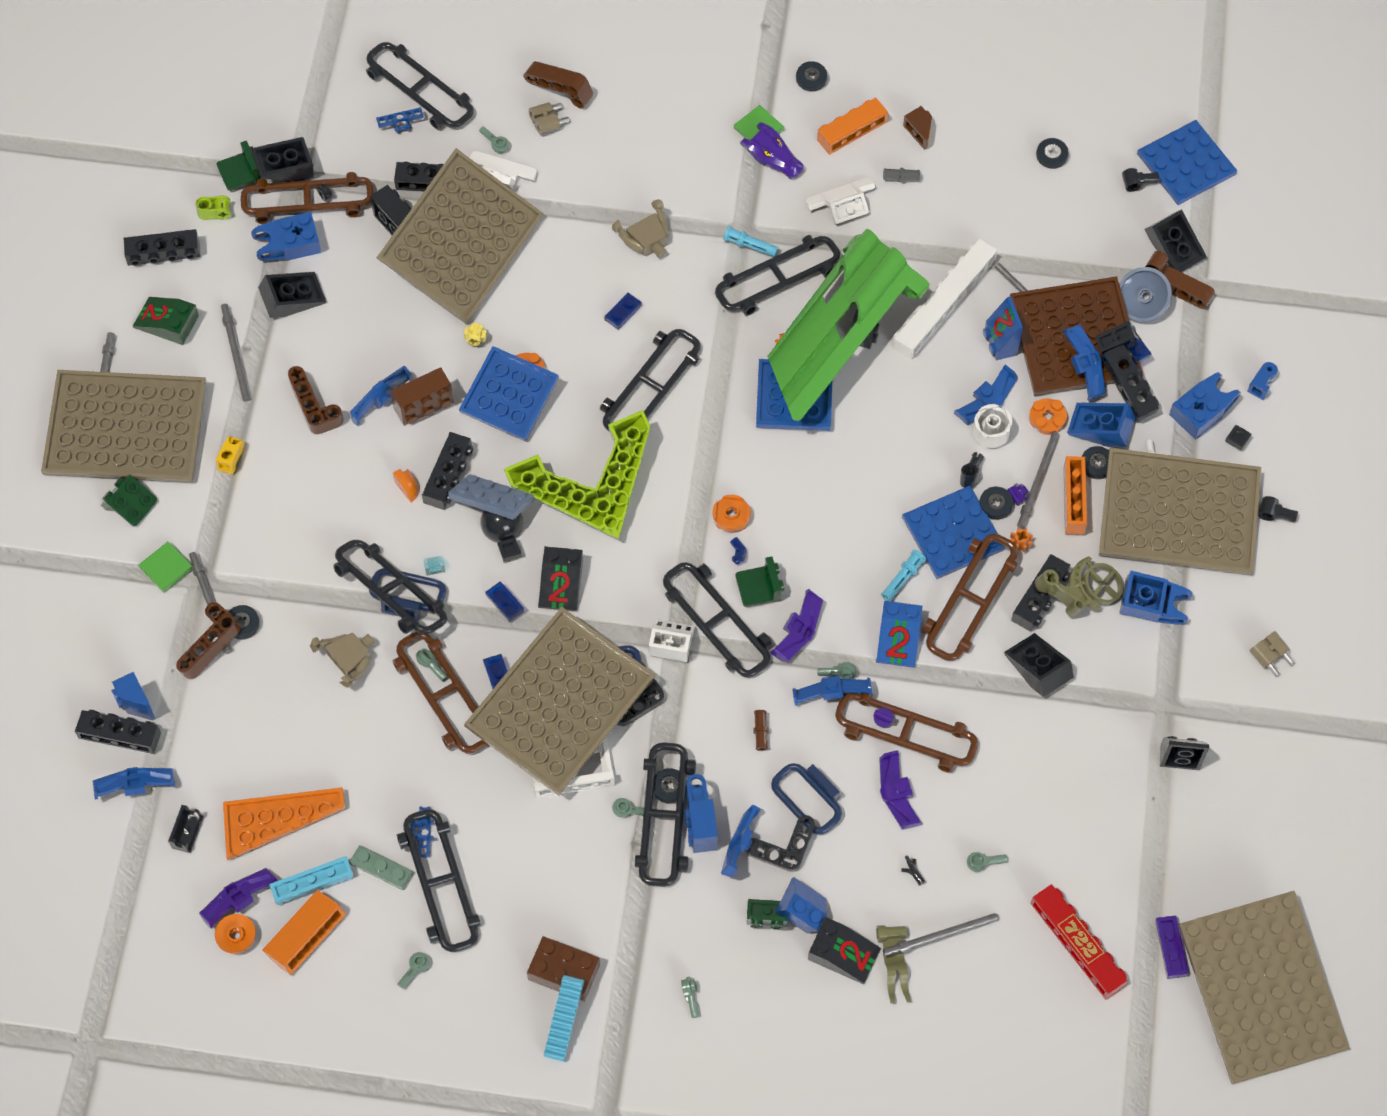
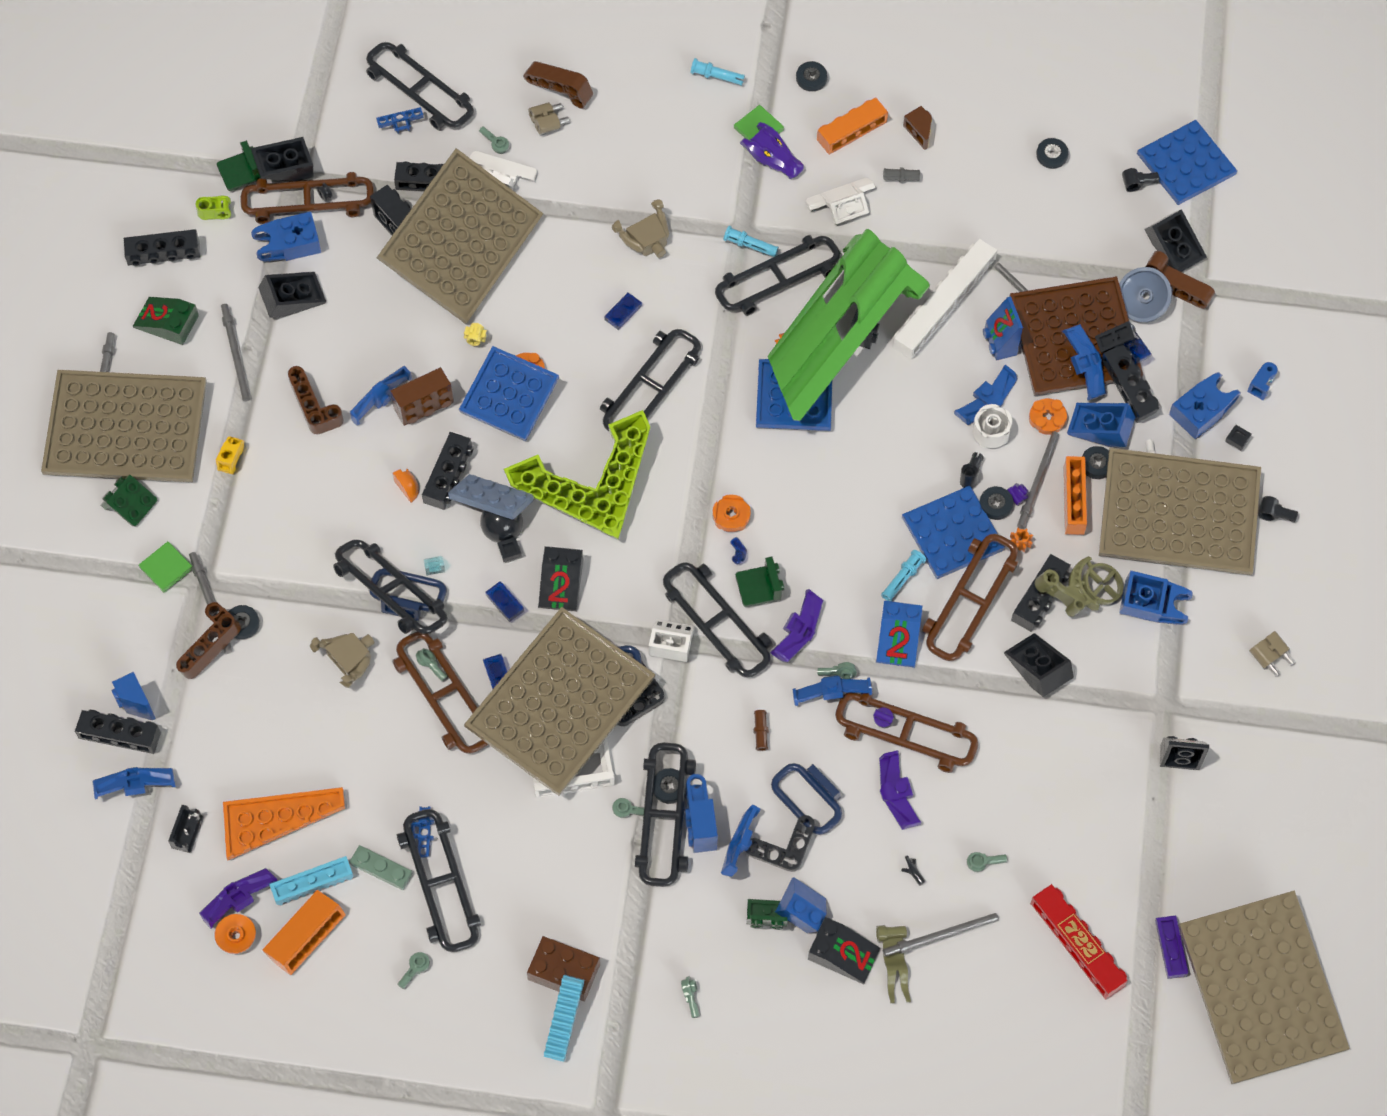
none -> medium azure pin [690,58,745,86]

